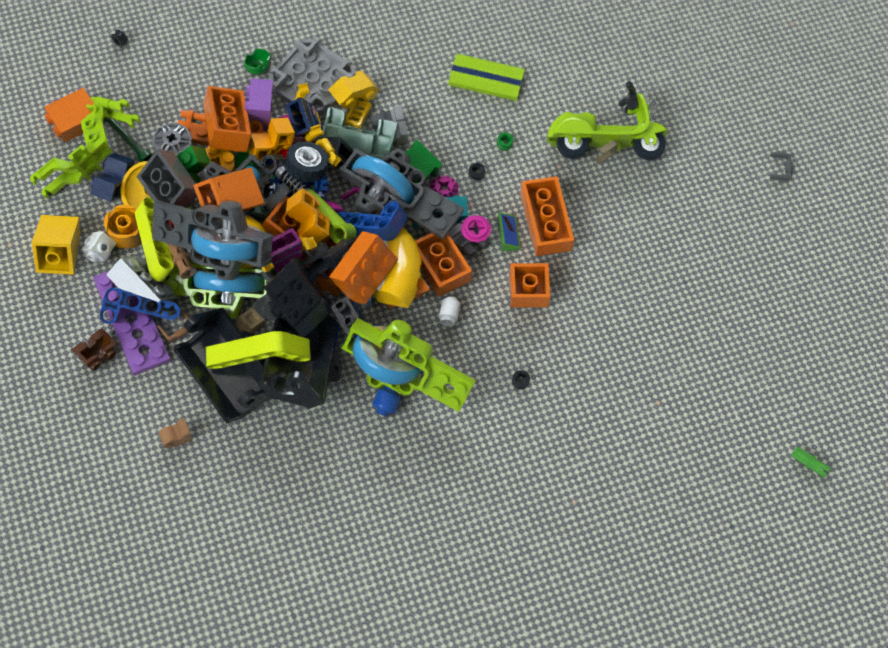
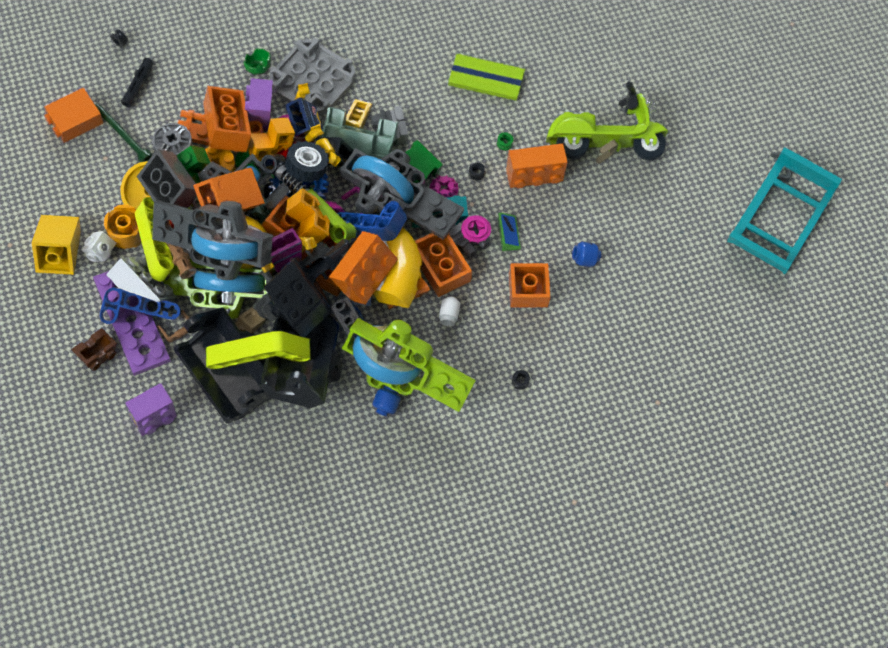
lime piece [30,96,141,199] -> none
dark blue brick [91,153,135,202] -> none
medium nougat leg [158,418,192,449] -> none
yellow brick [328,70,380,109] -> none
orange brick [520,176,574,256] -> none
bright green axle [791,447,831,478] -> none
none -> black pin [121,58,154,107]
none -> medium lavender brick [125,383,177,436]
none -> orange brick [506,143,567,188]
none -> blue head [572,242,601,267]
none -> teal piece [727,147,842,274]

